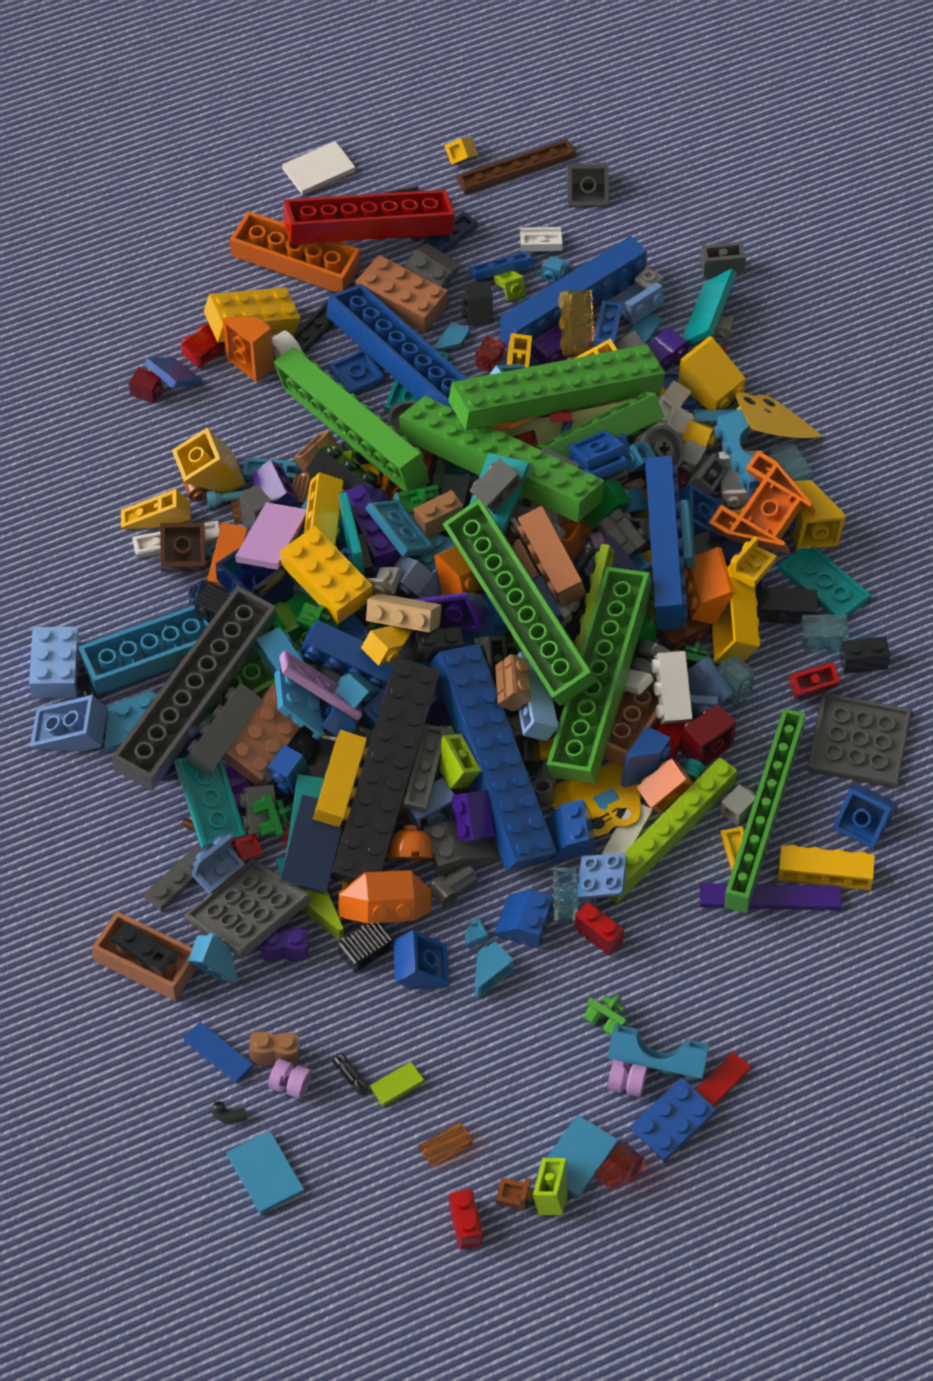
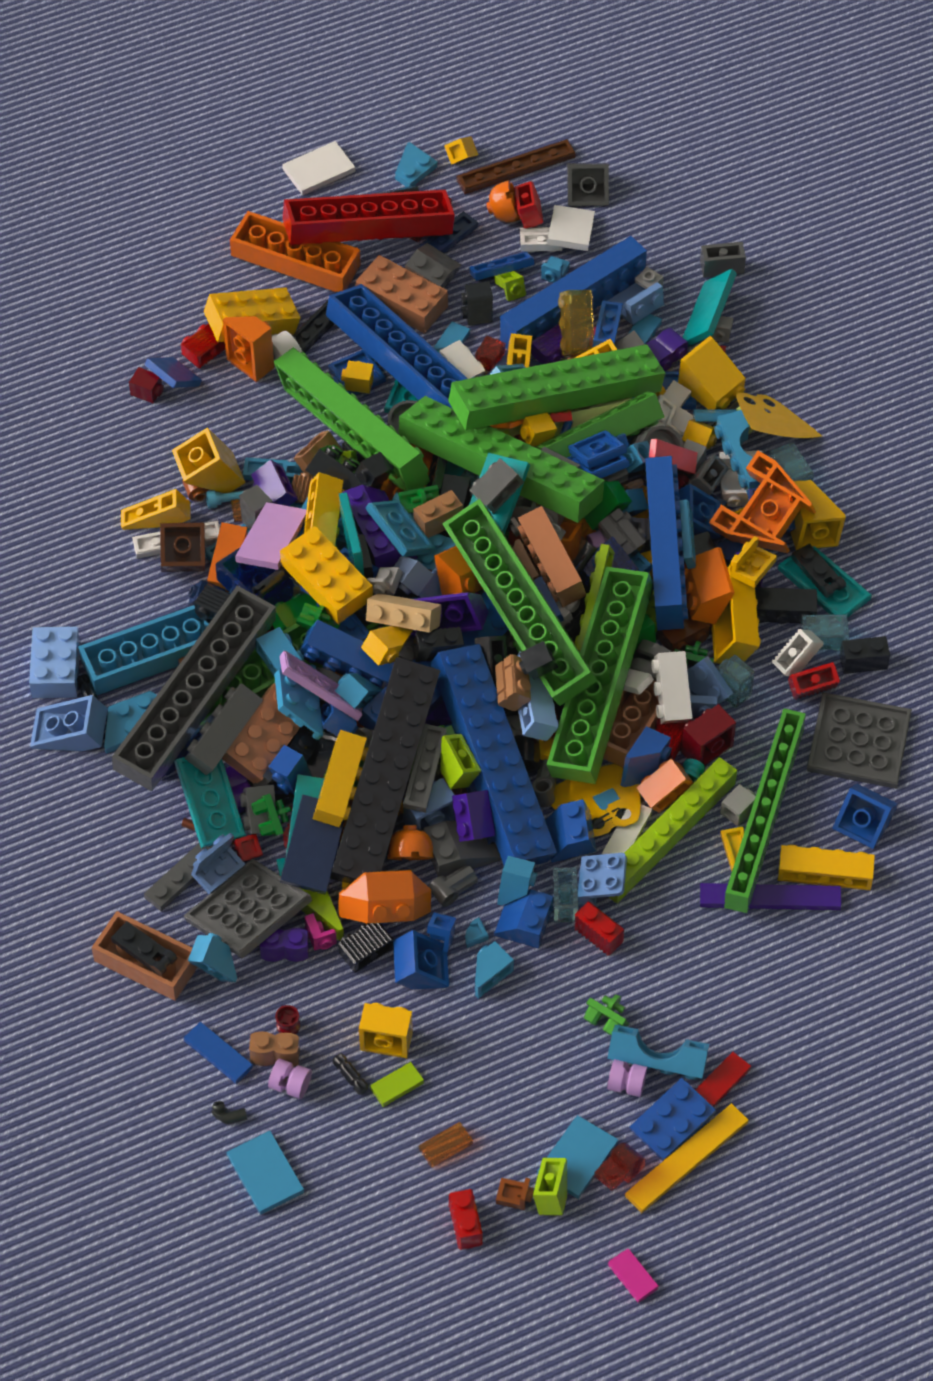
none -> dark red wheel [275,1005,300,1035]
none -> dark pink bracket [305,913,337,951]
none -> yellow brick [341,360,374,394]
none -> black brick [354,452,394,488]
none -> yellow brick [359,1003,413,1058]
none -> dark azure wing [395,142,438,187]
none -> blue panel [427,912,456,953]
none -> white brick [439,340,485,379]
none -> orange cylinder [486,180,521,223]
none -> dark azure slope [497,856,537,906]
none -> red brick [514,181,543,229]
none -> black brick [519,641,559,680]
none -> yellow brick [520,412,557,446]
none -> white tile [547,205,595,251]
none -> dark pink tile [608,1248,658,1303]
none -> yellow tile [625,1103,748,1213]
none -> coral tile [649,439,698,474]
none -> white brick [772,629,824,676]
none -> black plate [791,543,846,598]

